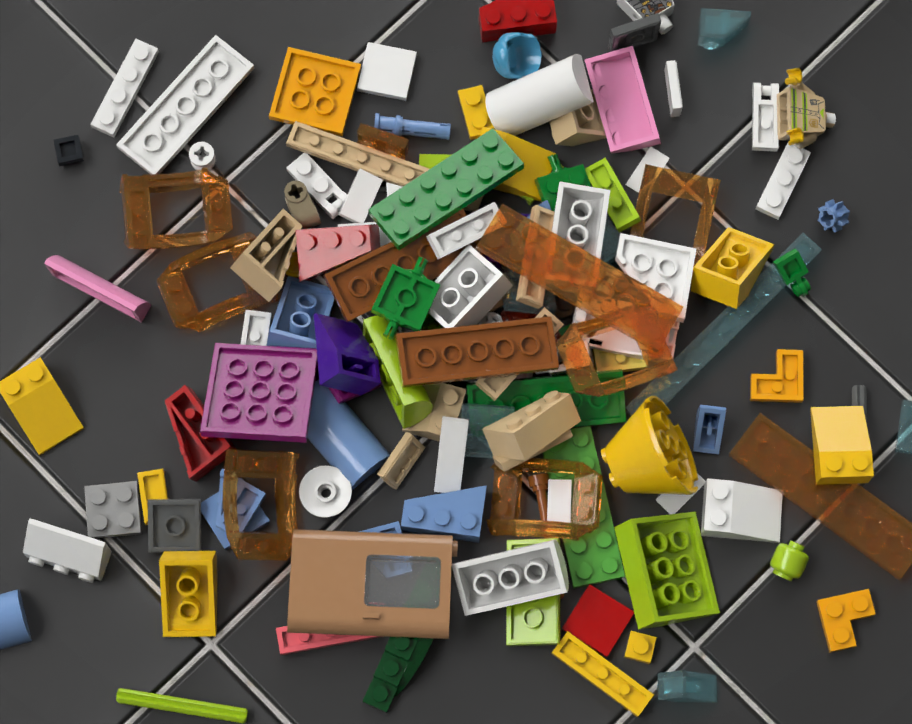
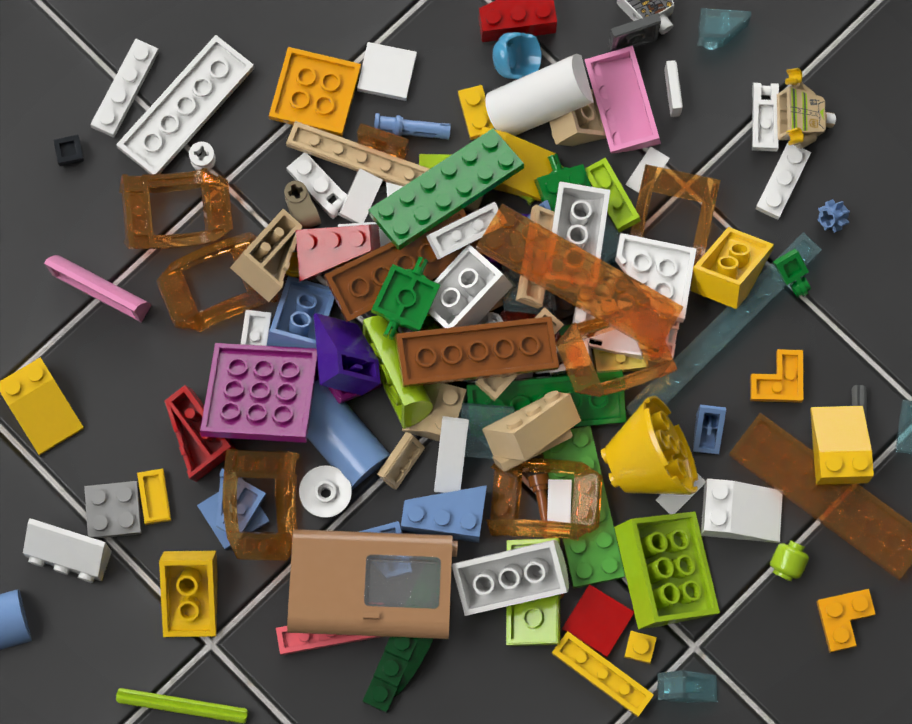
dark grey tile [148,498,202,553] -> none

